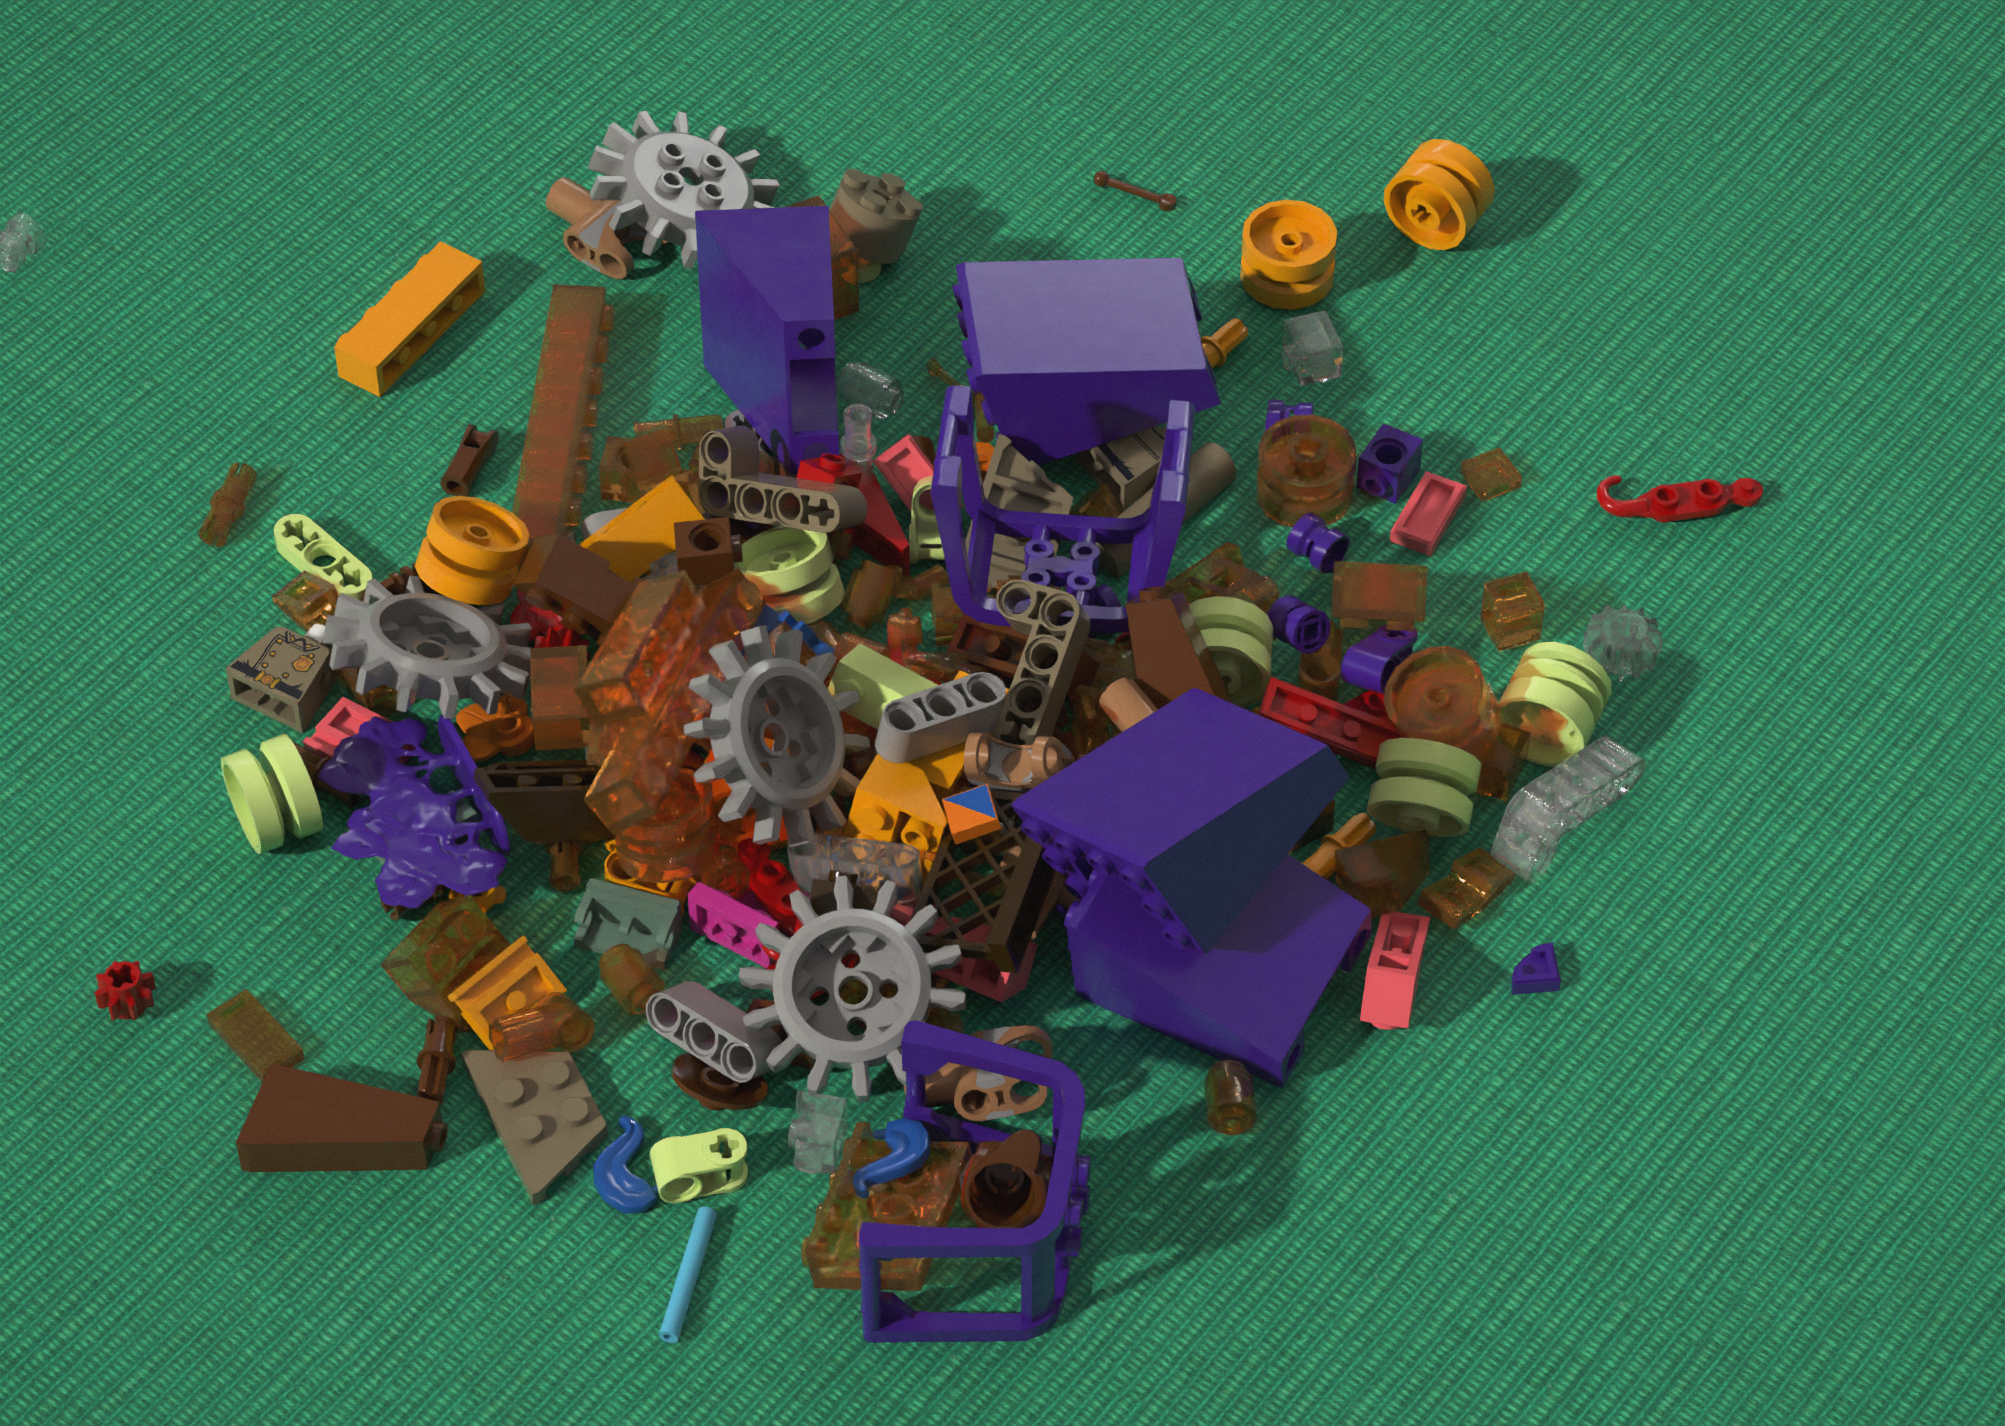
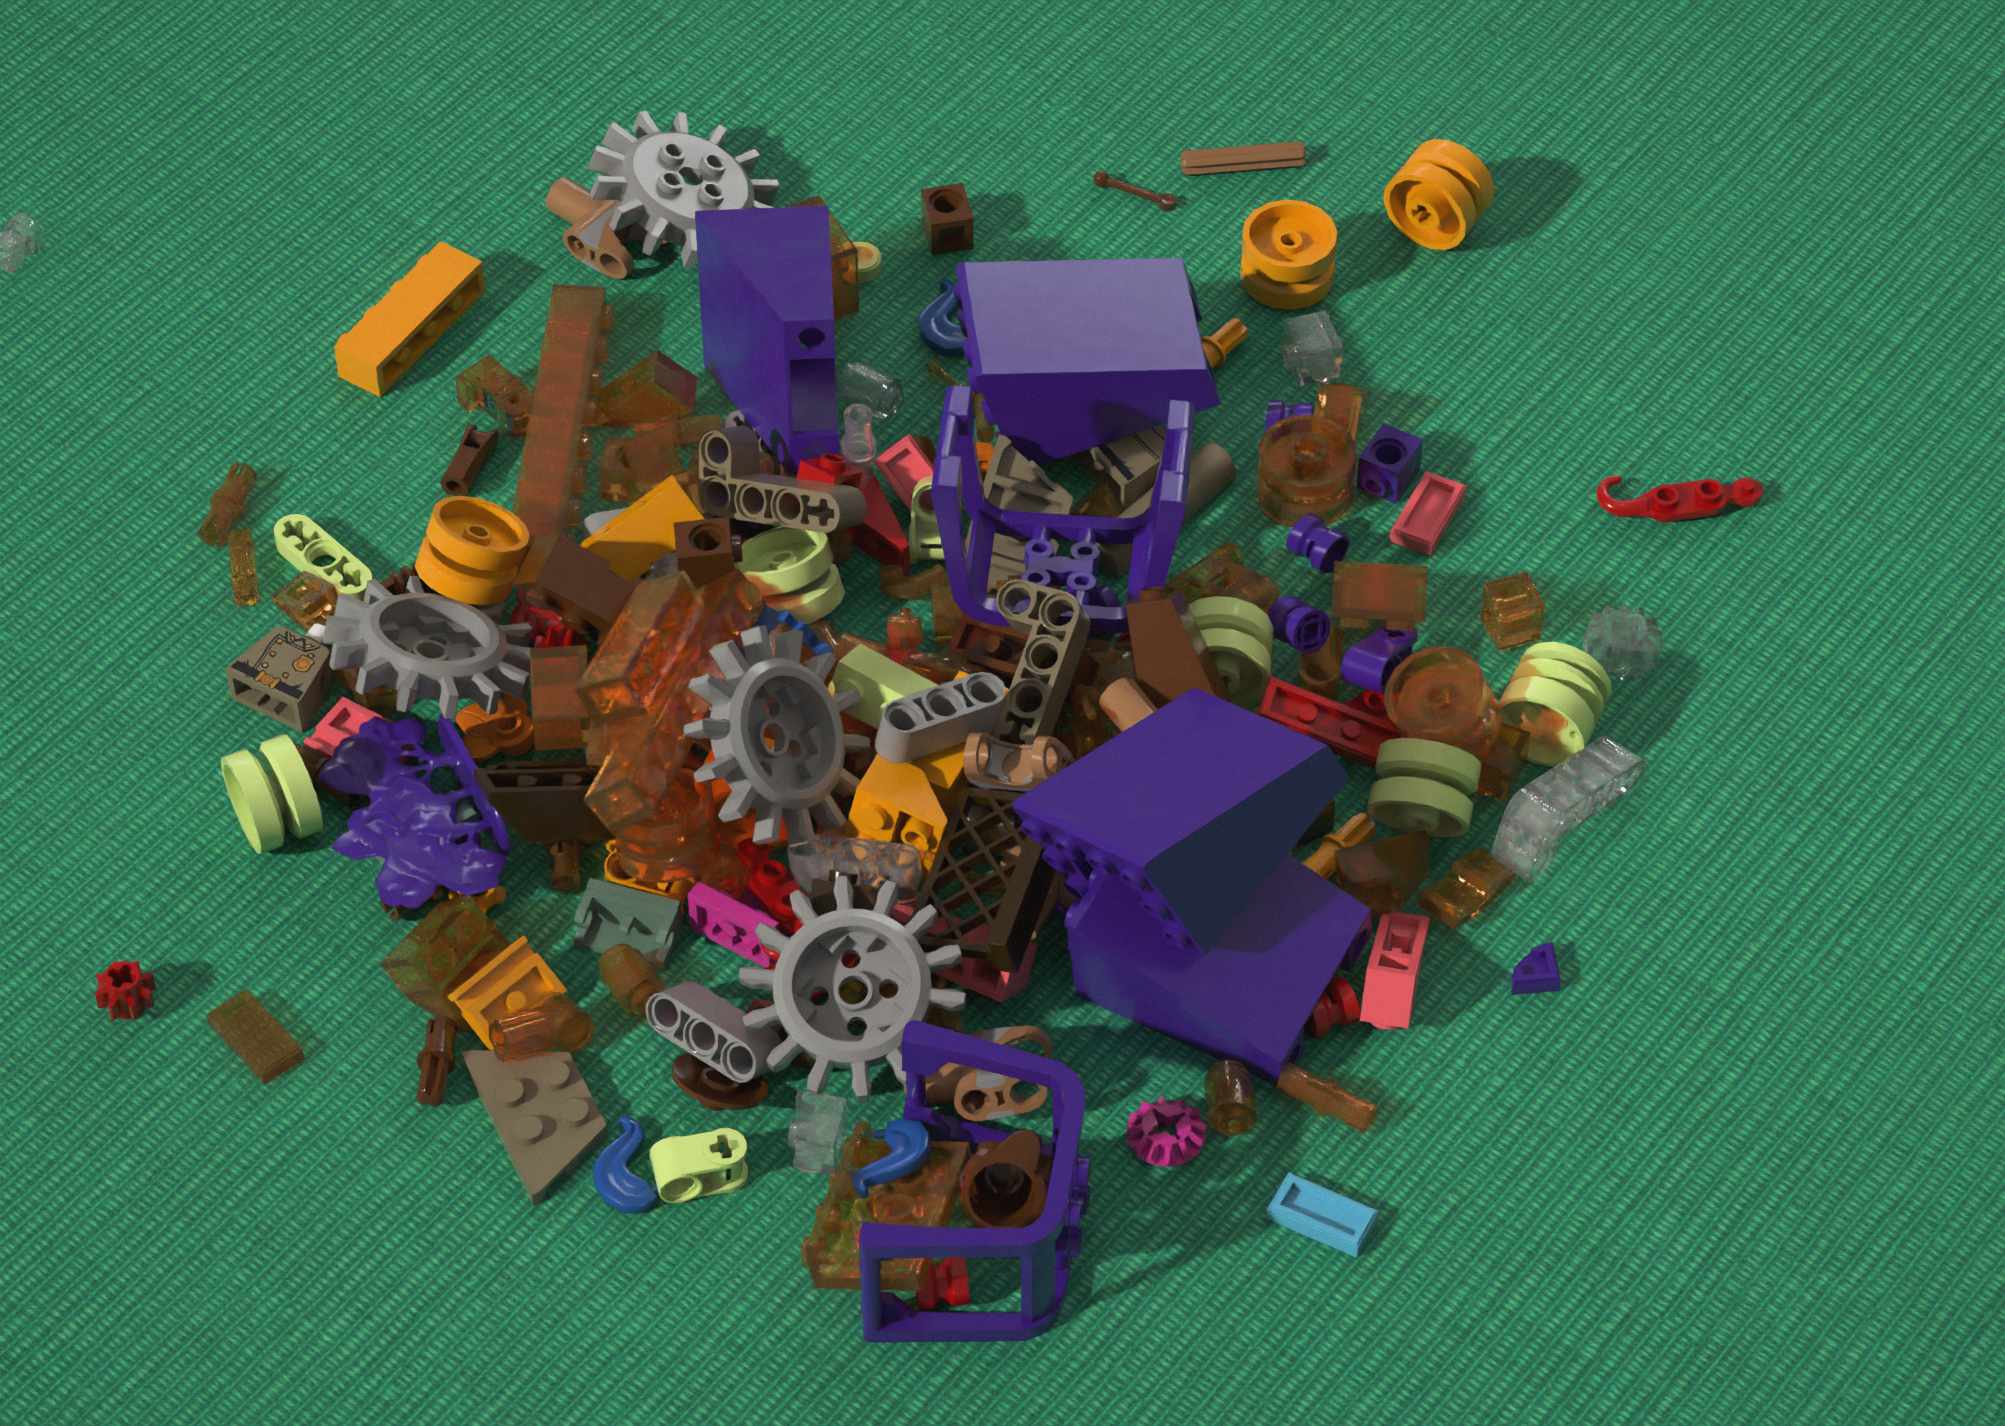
reddish brown slope [236,1063,448,1172] -> none
medium azure piece [659,1206,717,1343] -> none
dark tan brick [829,169,923,264] -> none
clear orange brick [840,558,897,629] -> none
orange tile [942,784,1002,844] -> none
clear orange tile [1460,447,1522,502] -> none
none -> clear orange axle [228,528,259,607]
none -> clear orange leg [455,355,536,437]
none -> clear orange slope [595,350,697,430]
none -> red wheel [913,1258,970,1311]
none -> blue piece [918,279,968,356]
none -> reddish brown brick [921,183,974,255]
none -> dark pink gear [1127,1095,1206,1167]
none -> medium nougat axle [1180,141,1306,176]
none -> medium azure tile [1266,1172,1379,1258]
none -> clear orange pin [1276,1062,1378,1134]
none -> red wheel [1304,976,1360,1039]
none -> clear orange slope [1311,381,1371,449]

